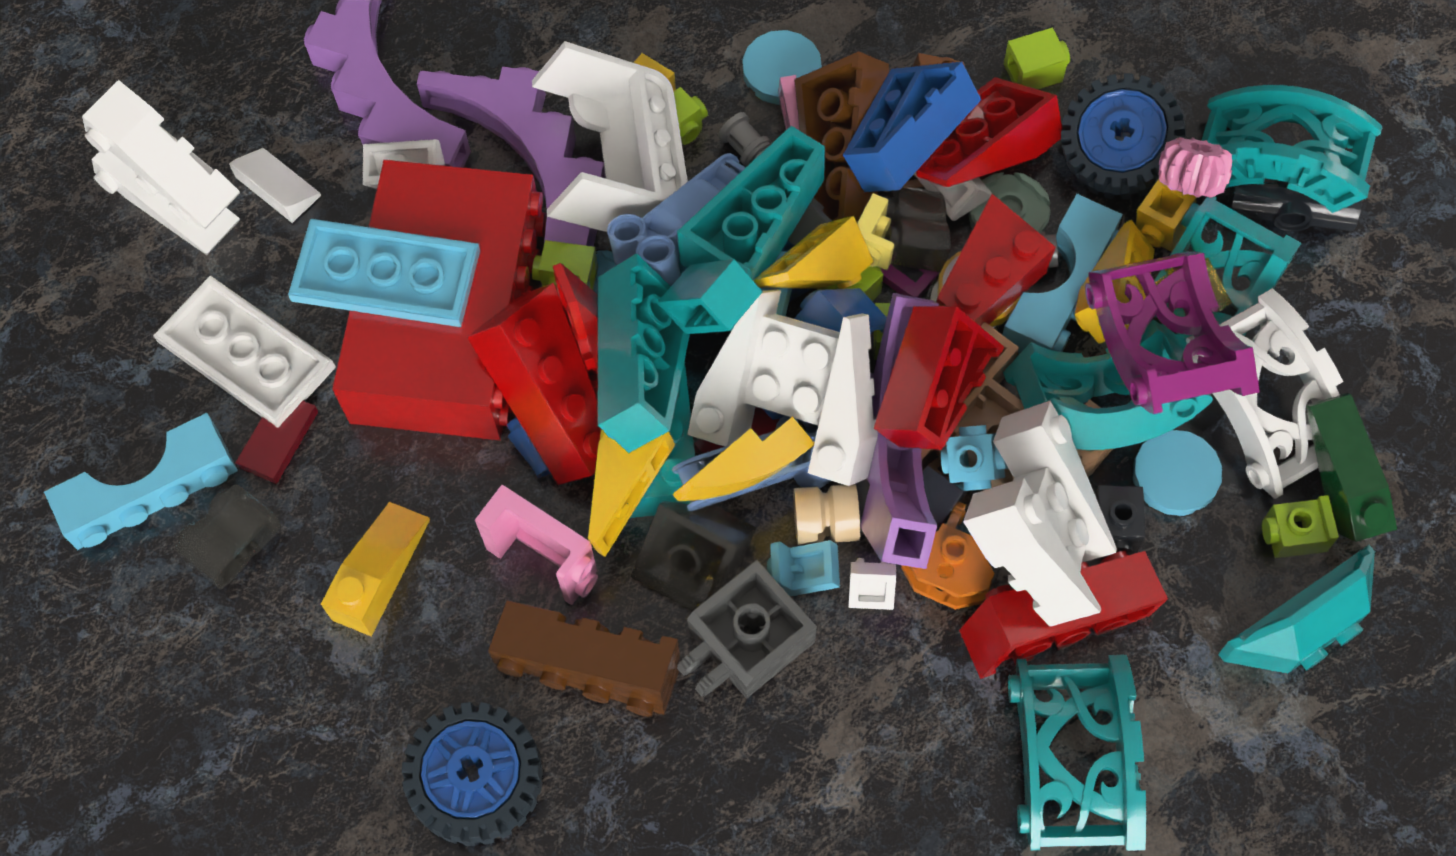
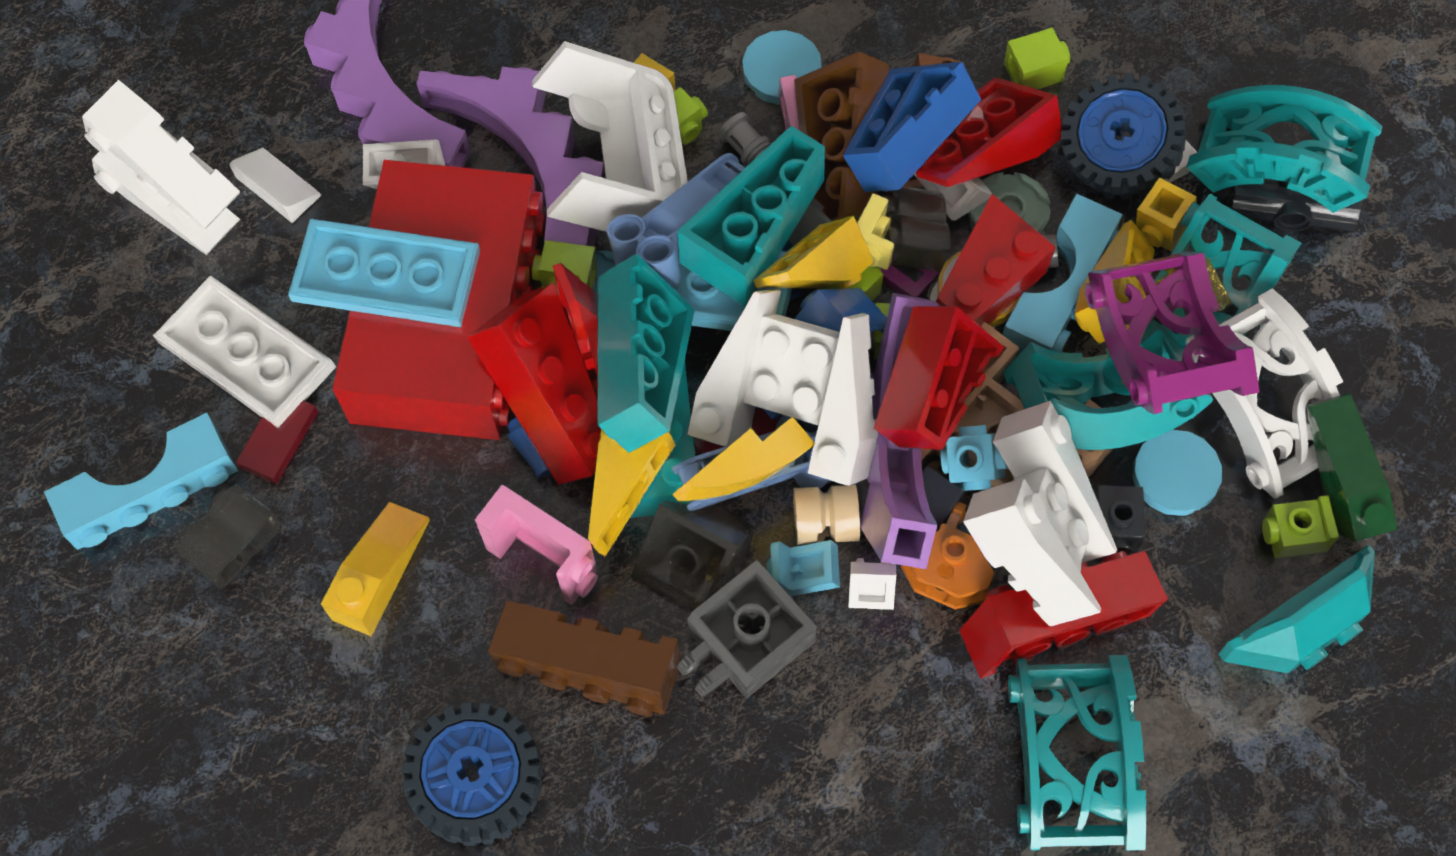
teal brick [657,259,763,334] -> none
bright pink gear [1158,137,1233,198] -> none

